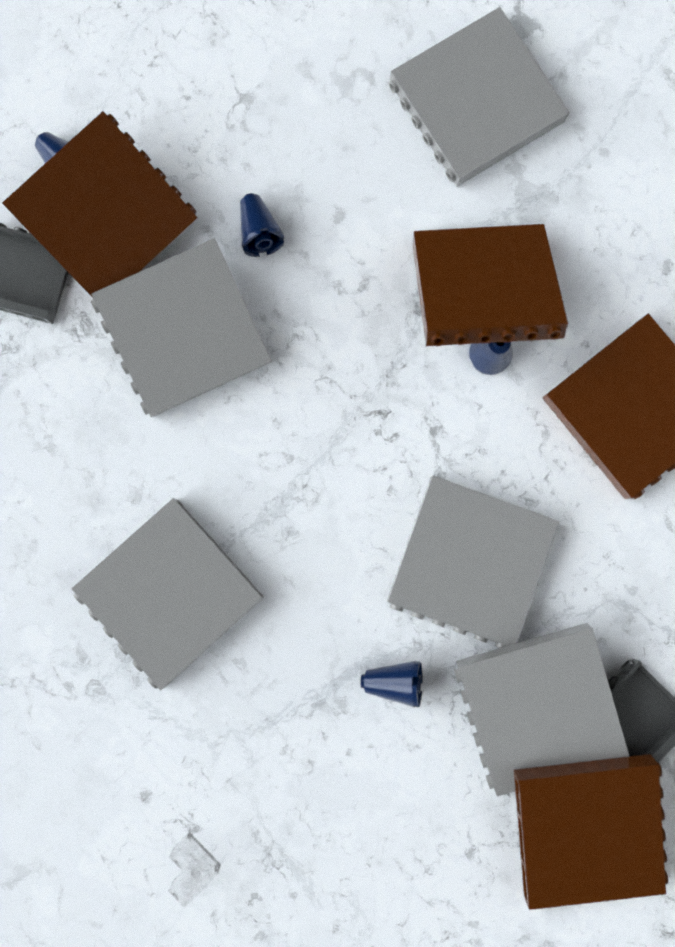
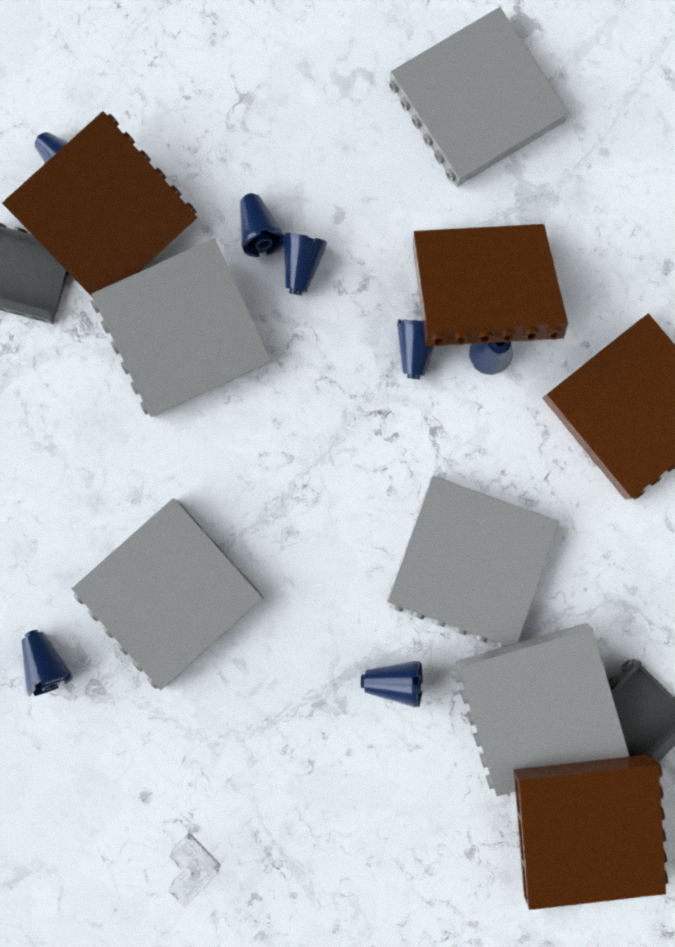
none -> dark blue cone [21,630,73,696]
none -> dark blue cone [284,233,328,296]
none -> dark blue cone [397,319,435,379]

